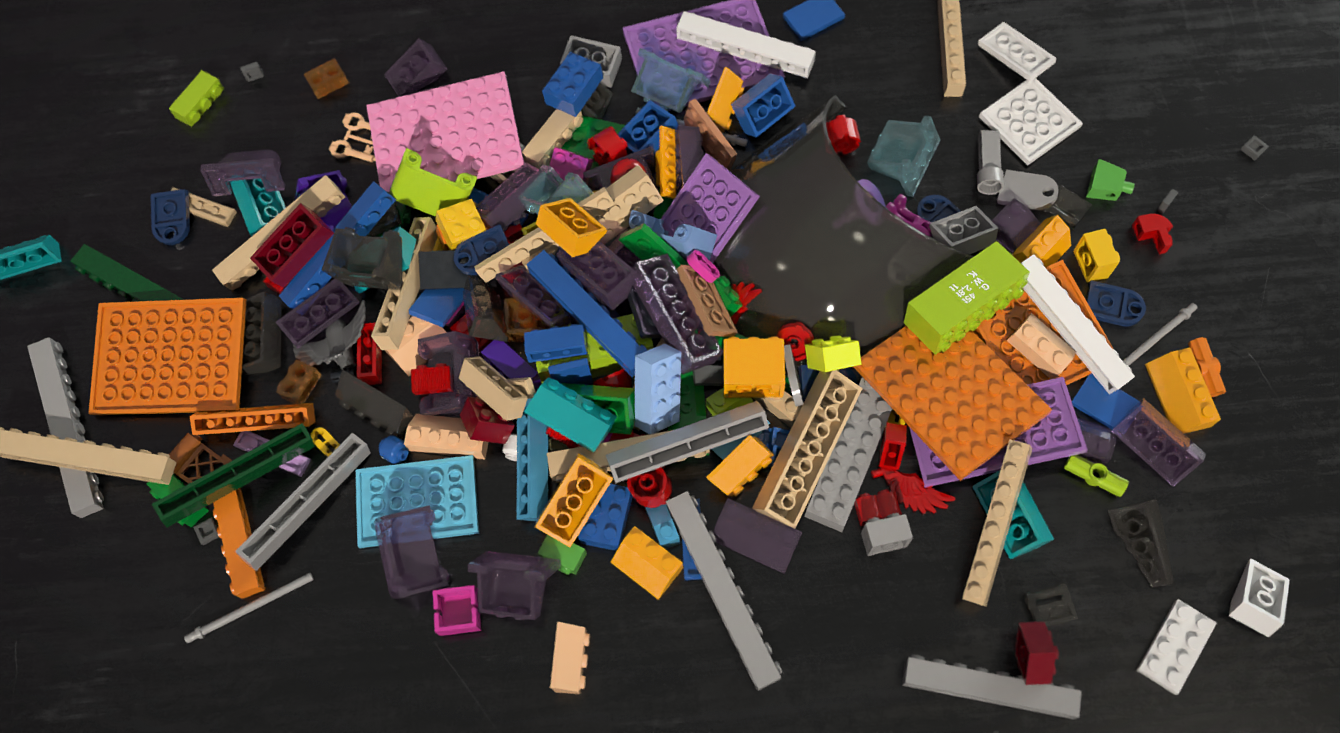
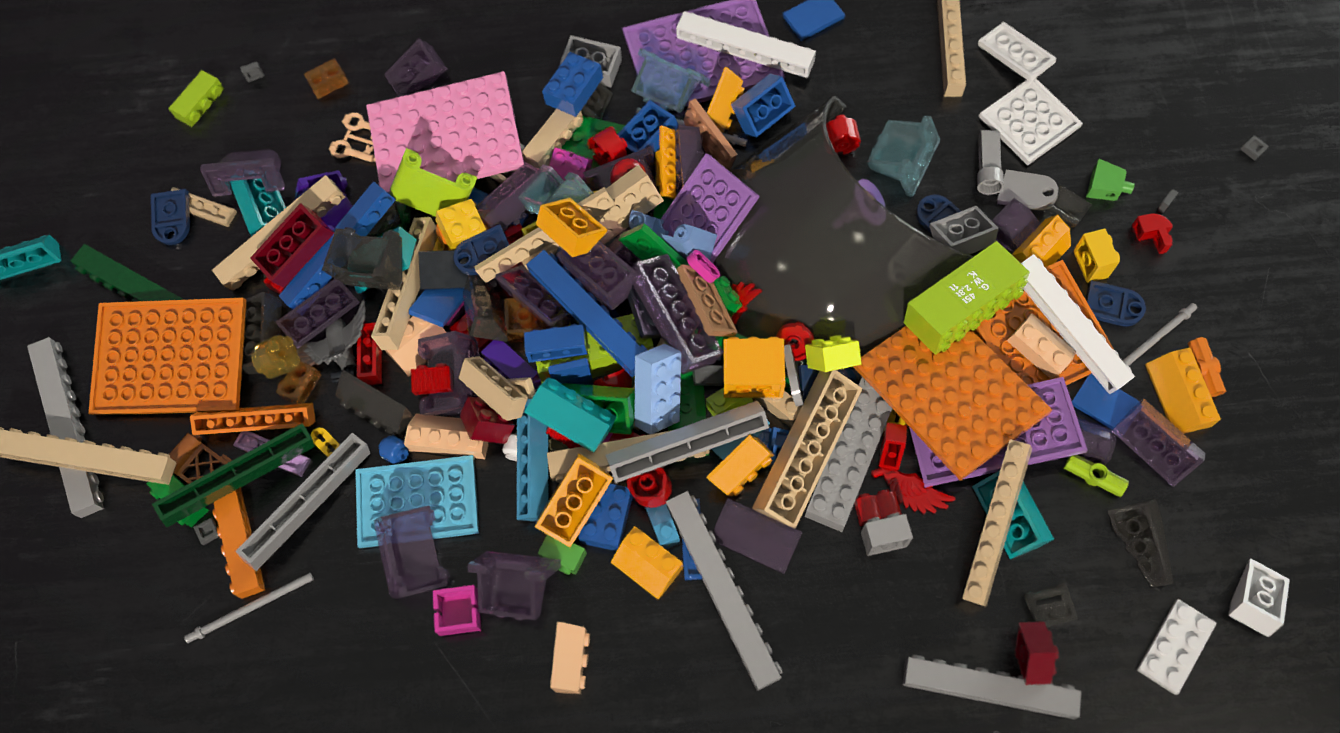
magenta piece [881,193,932,242] -> none
none -> clear yellow brick [251,335,300,379]

